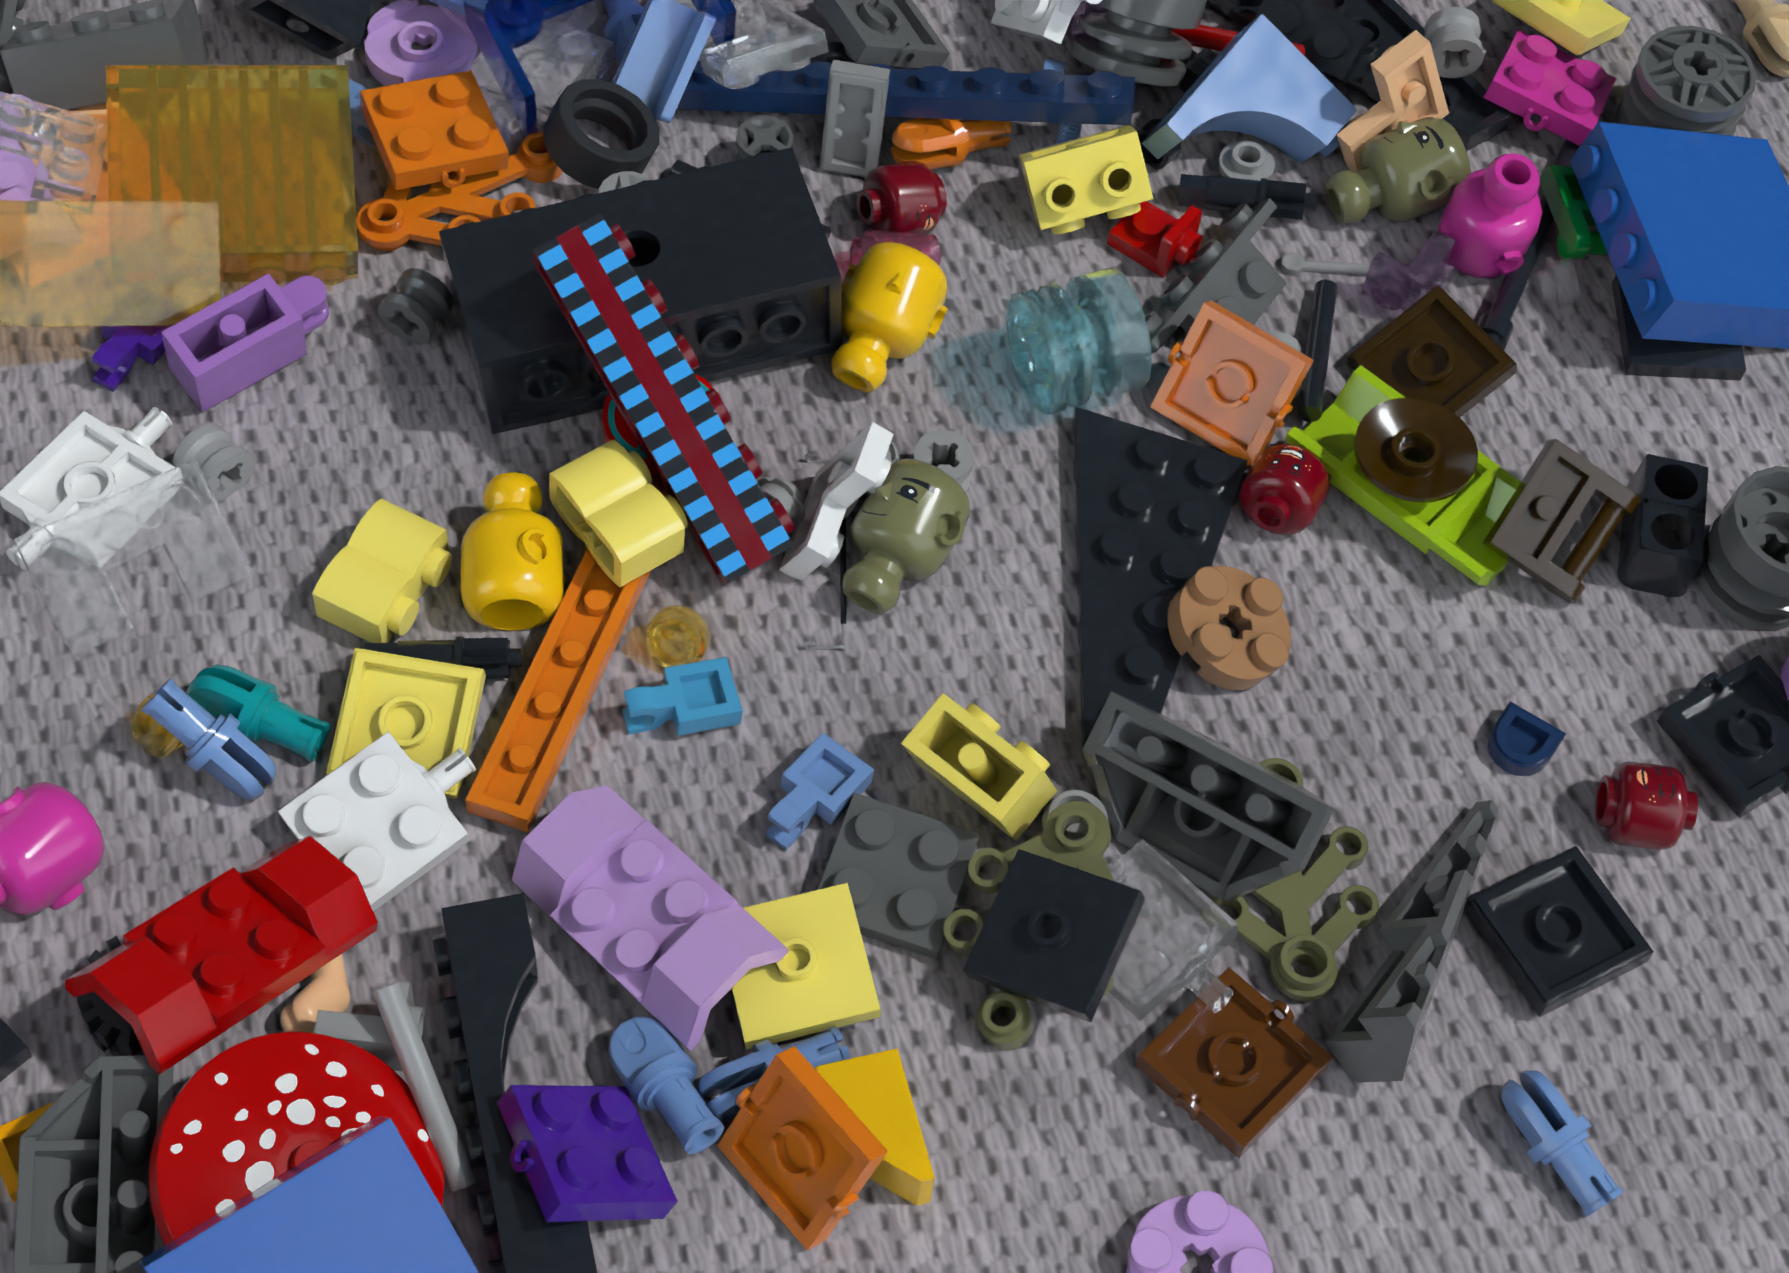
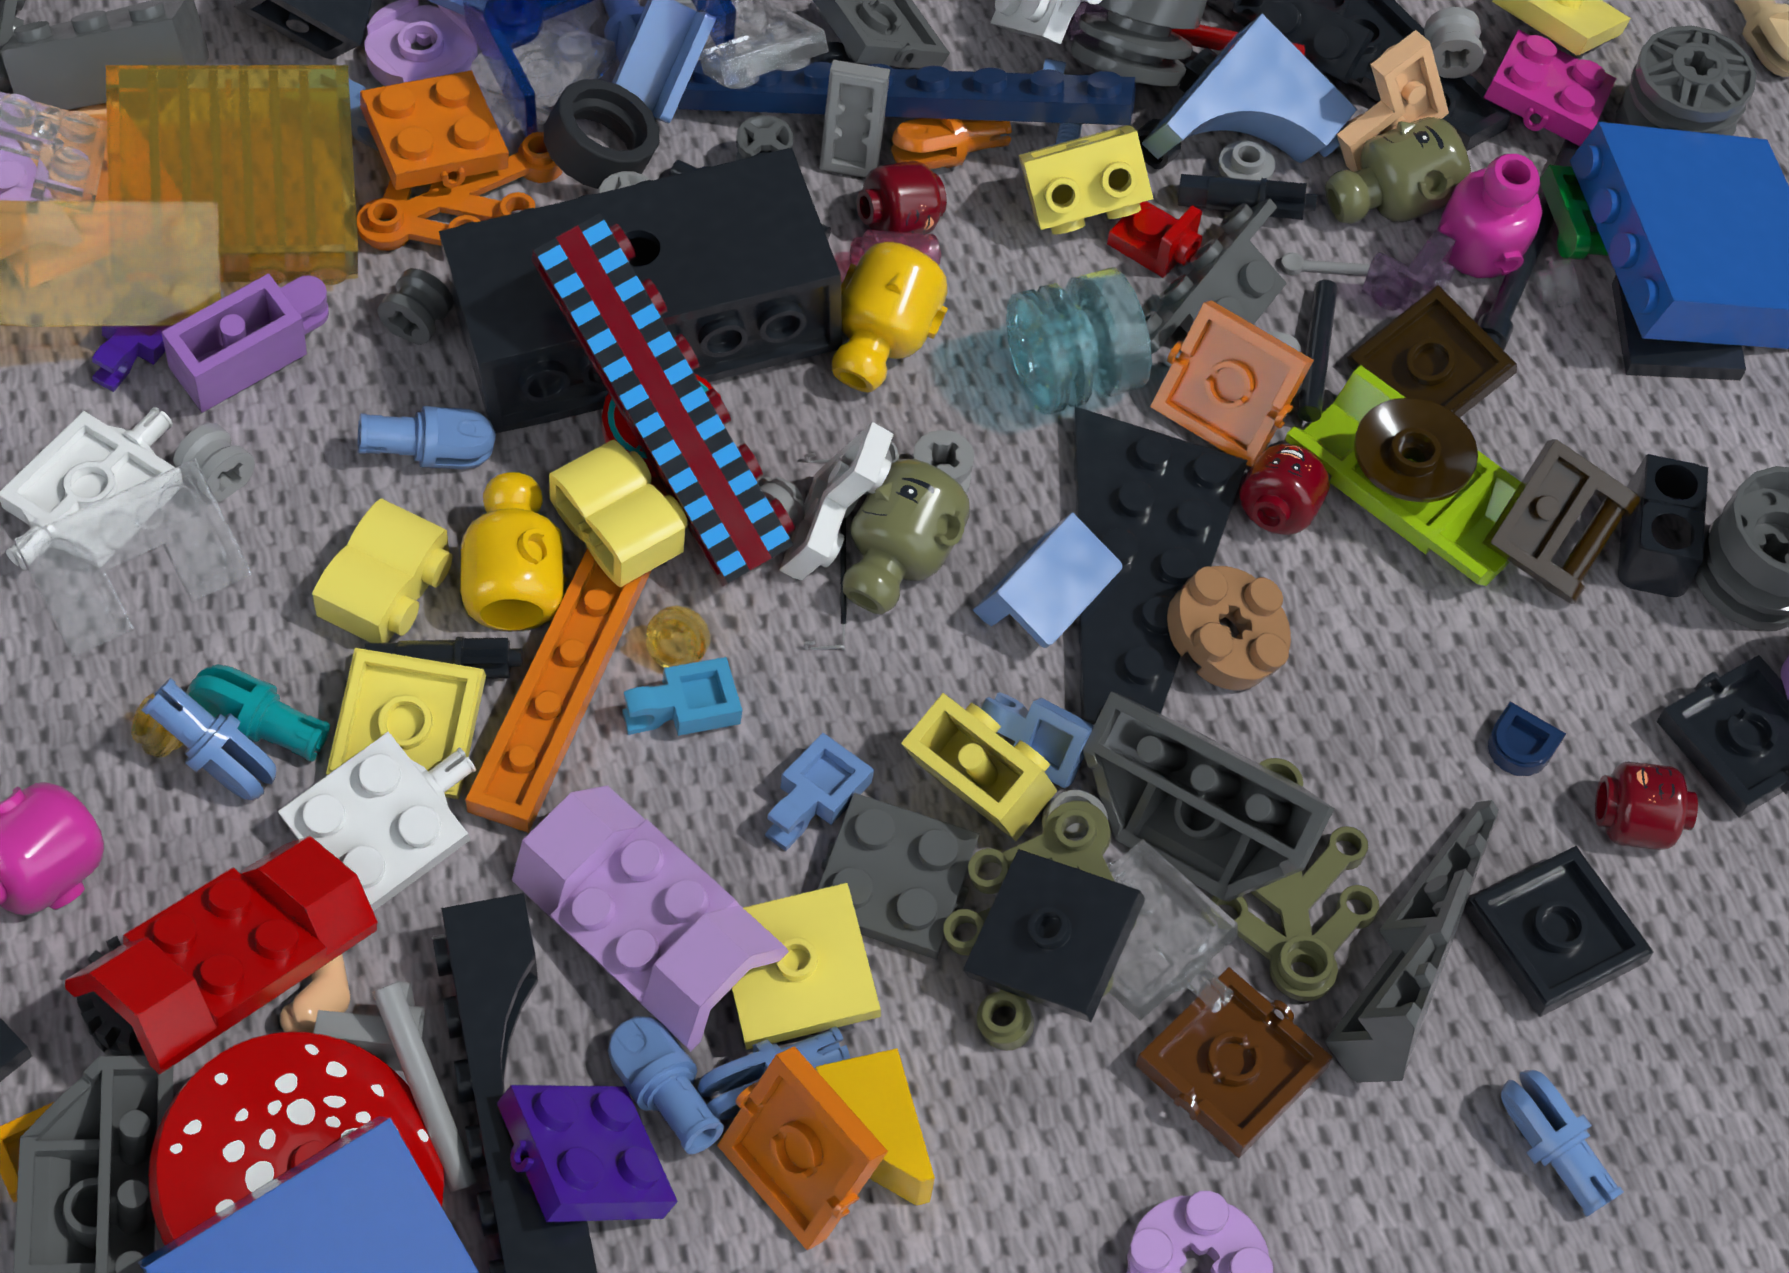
none -> medium blue arm [357,406,496,469]
none -> medium blue panel [973,512,1122,648]
none -> medium blue plate [981,692,1094,788]

